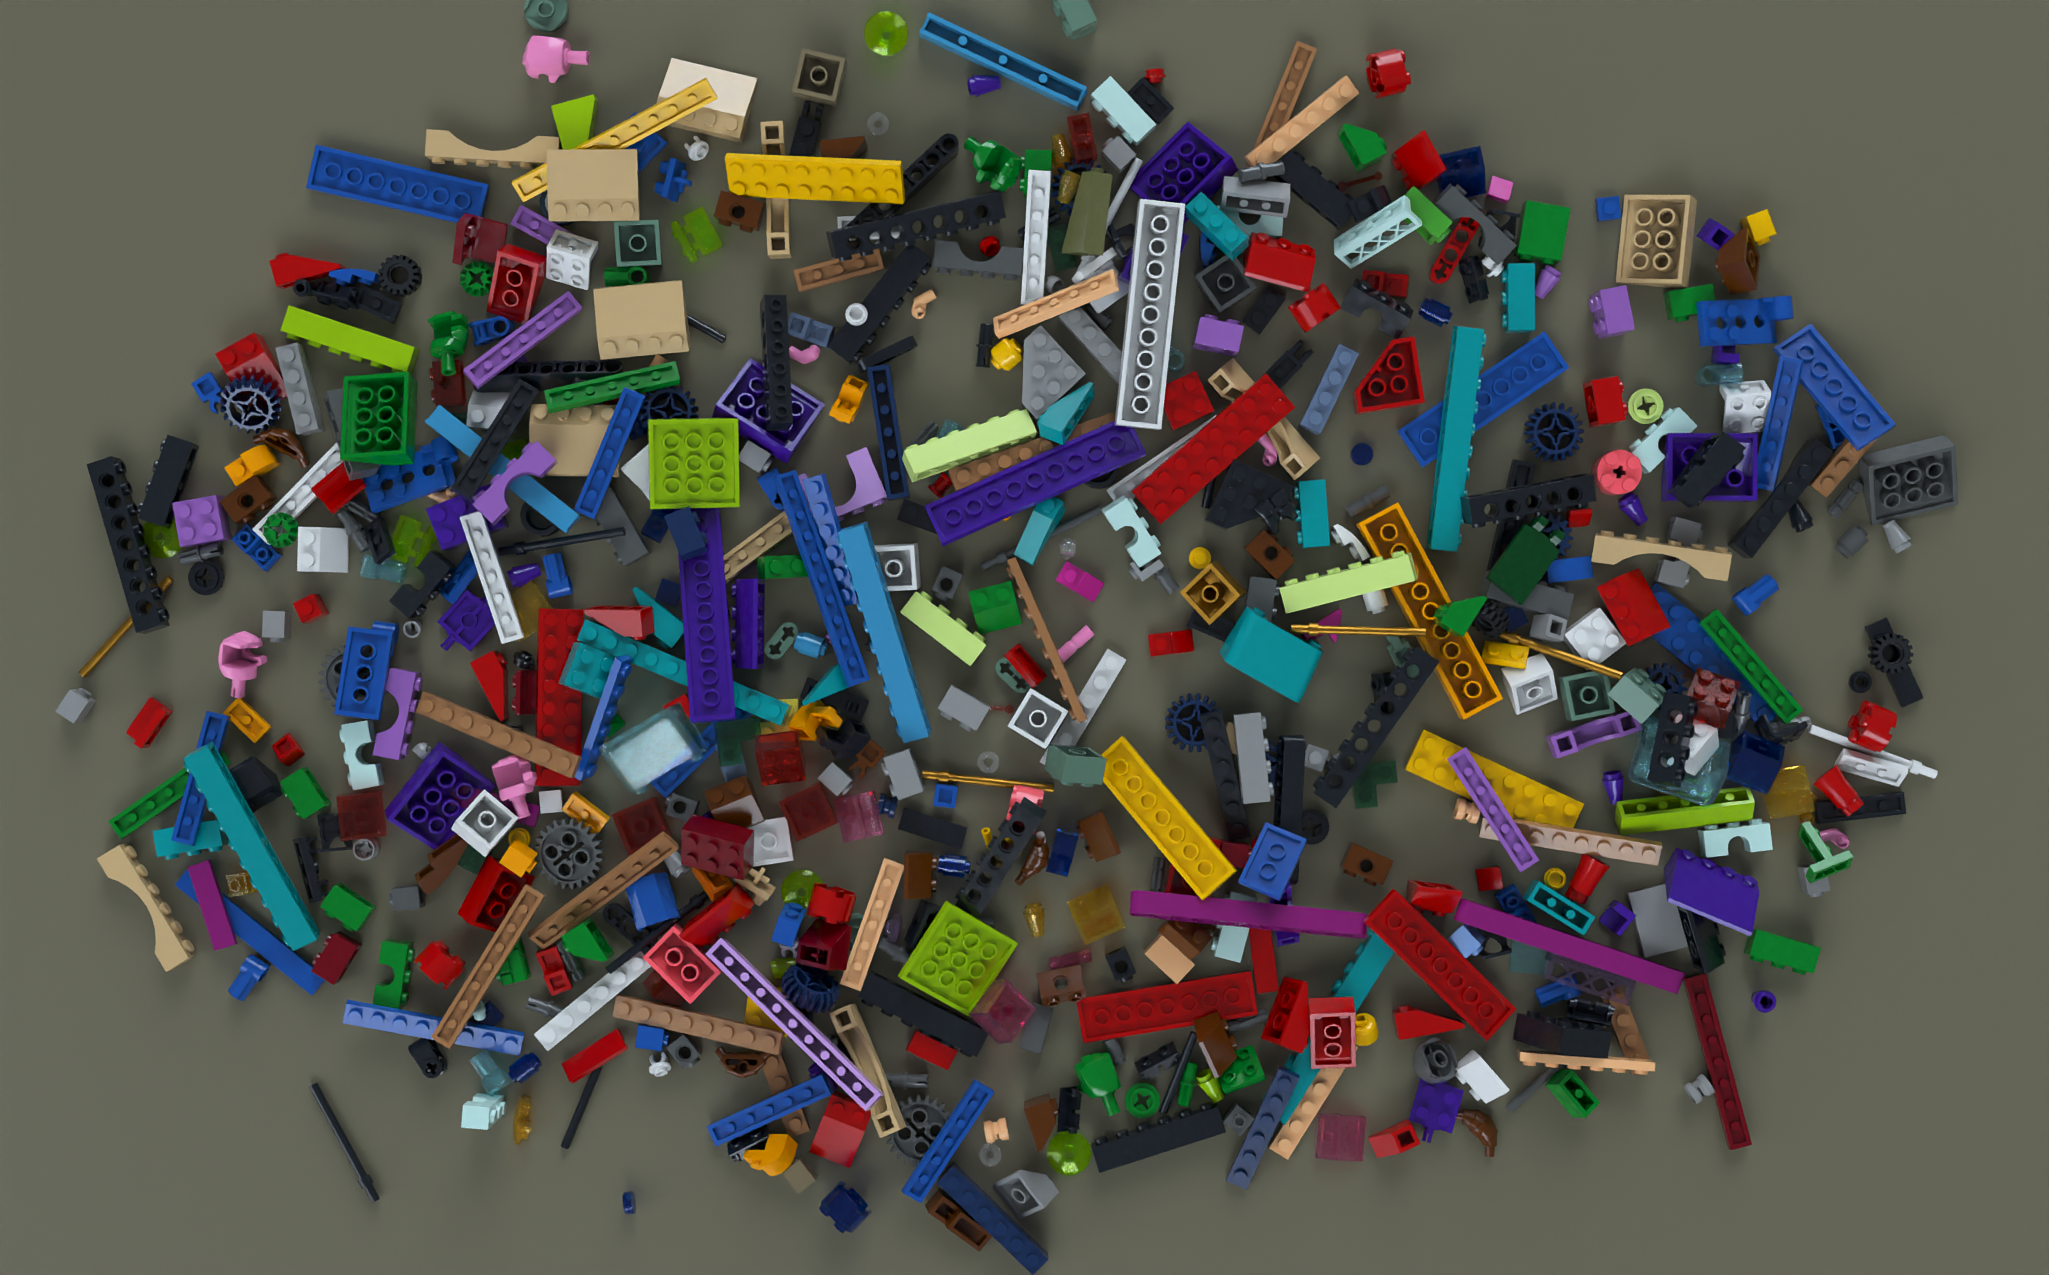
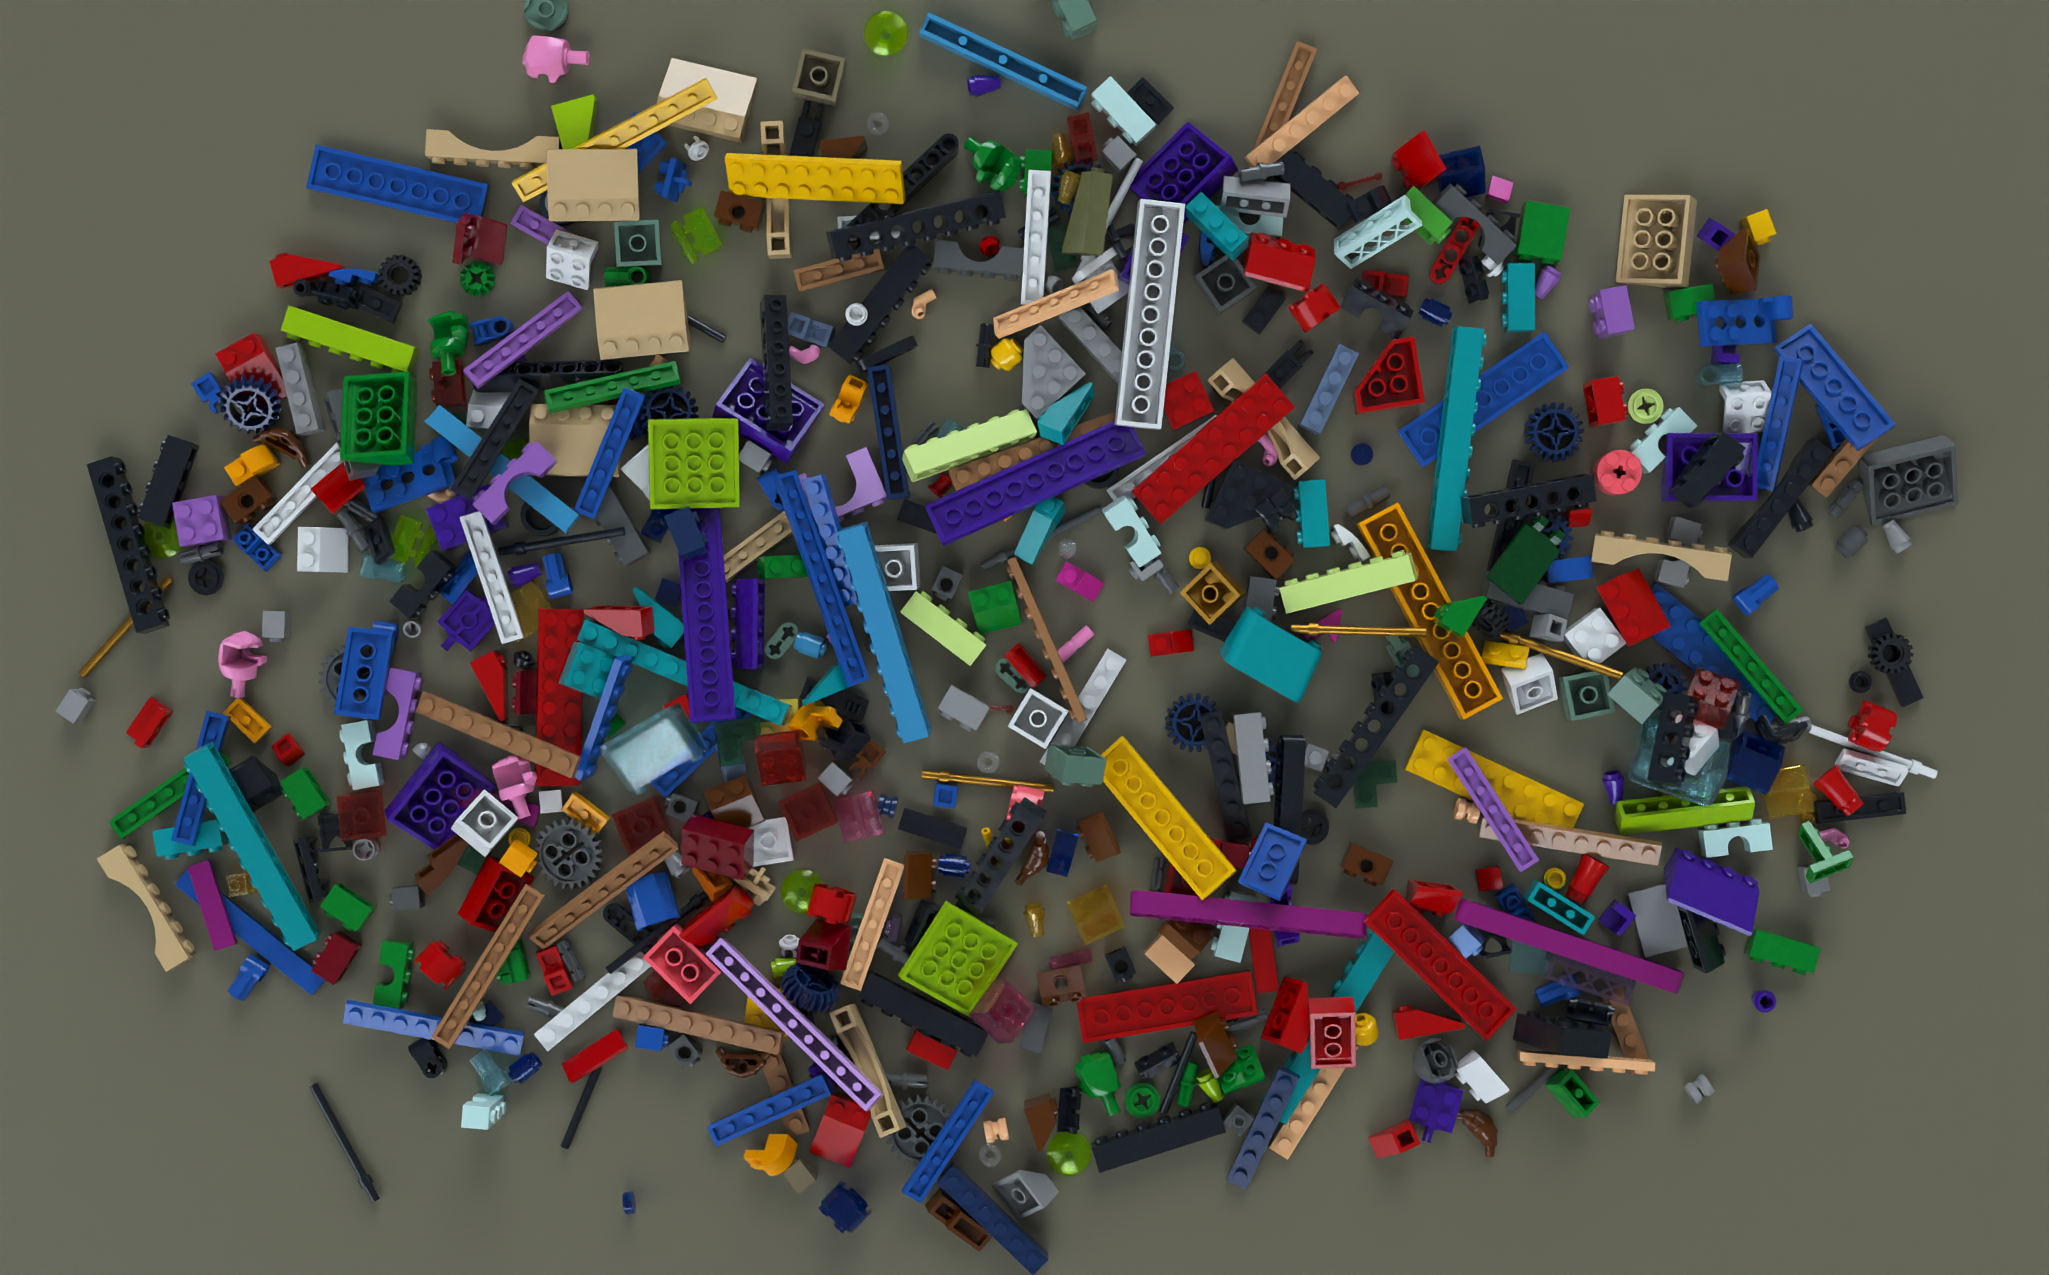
green gear [263,512,299,548] -> none
red brick [292,594,329,624] -> none
red slope [486,244,547,324] -> none
clear yellow slope [513,1094,532,1145] -> none
green slope [561,917,615,962] -> none
white plate [649,1052,671,1077] -> none
black hinge [727,1124,769,1162] -> none
blue brick [771,903,807,947] -> none
light grey brick [881,747,925,800] -> none
red plate [1144,68,1166,84] -> none
medium lavender brick [1192,314,1244,357] -> none
clear pink slope [1315,1113,1366,1162] -> none
green slope [1337,123,1387,173] -> none
white brick [1362,589,1389,614] -> none
red brick [1366,48,1411,99] -> none
medium lavender arch [1545,710,1642,758] -> none
blue plate [1595,196,1621,222] -> none
dark purple cone [1618,492,1648,526] -> none
dark red plate [1683,973,1752,1150] -> none

